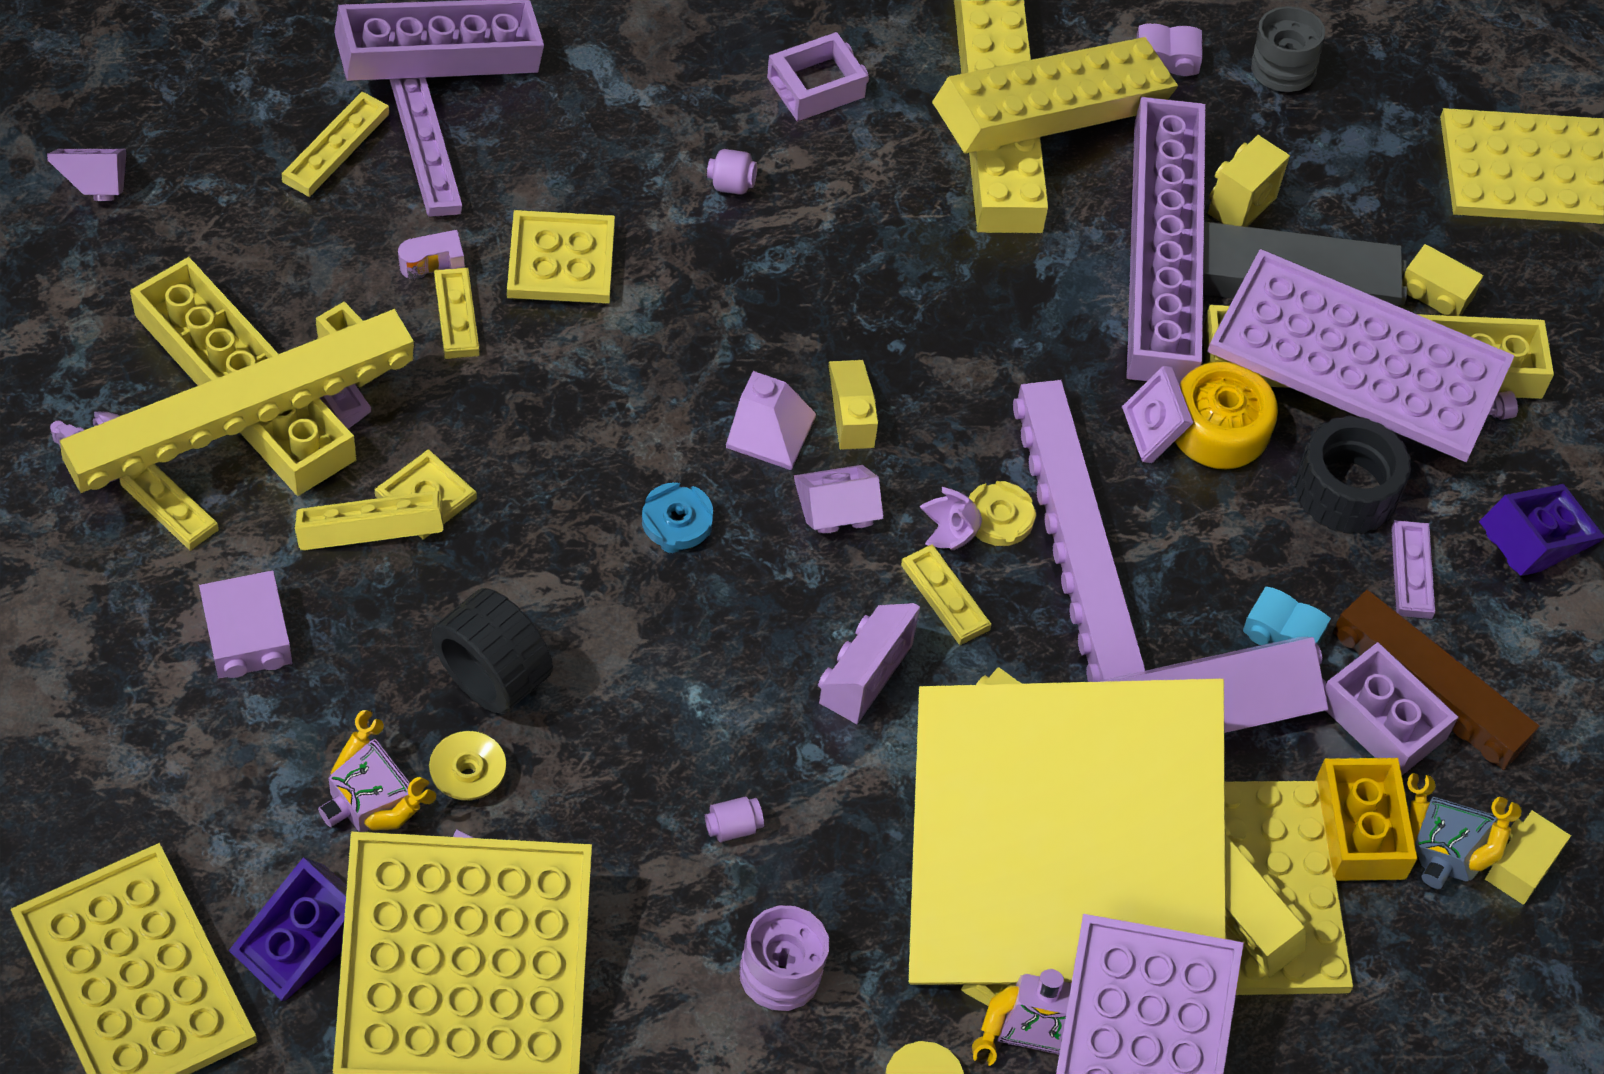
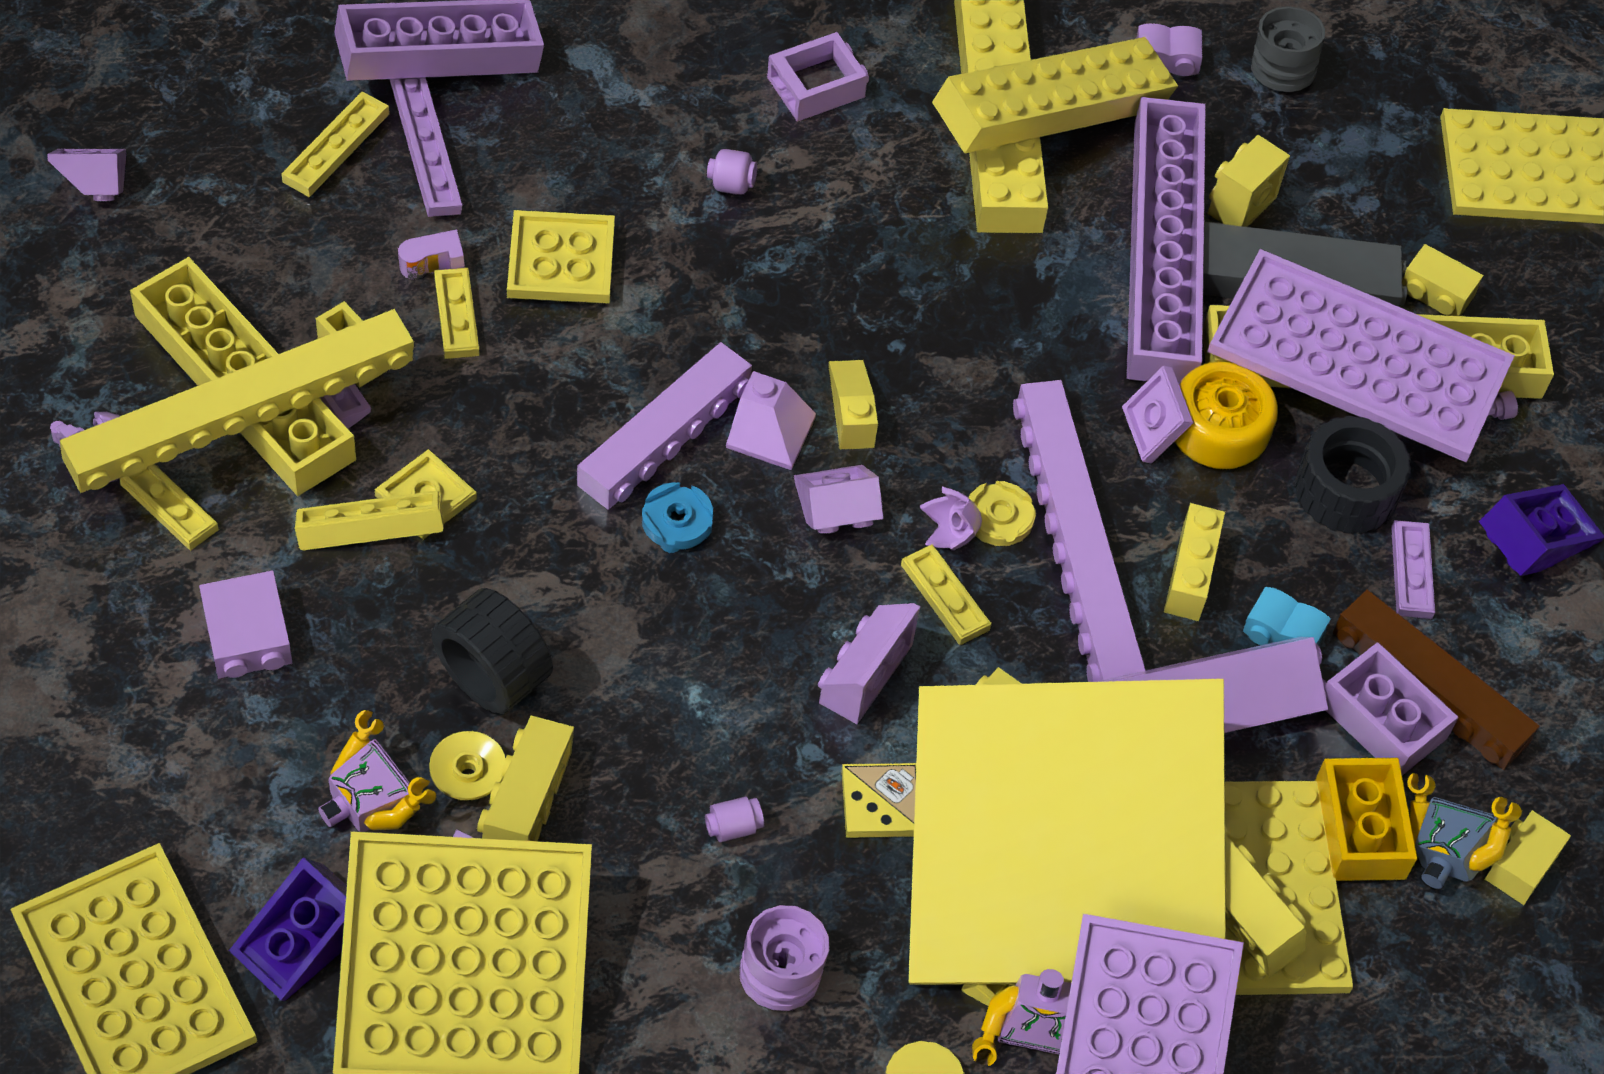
none -> light yellow wedge [477,716,574,842]
none -> lavender brick [577,342,752,510]
none -> tile [842,763,916,838]
none -> light yellow brick [1164,503,1225,621]

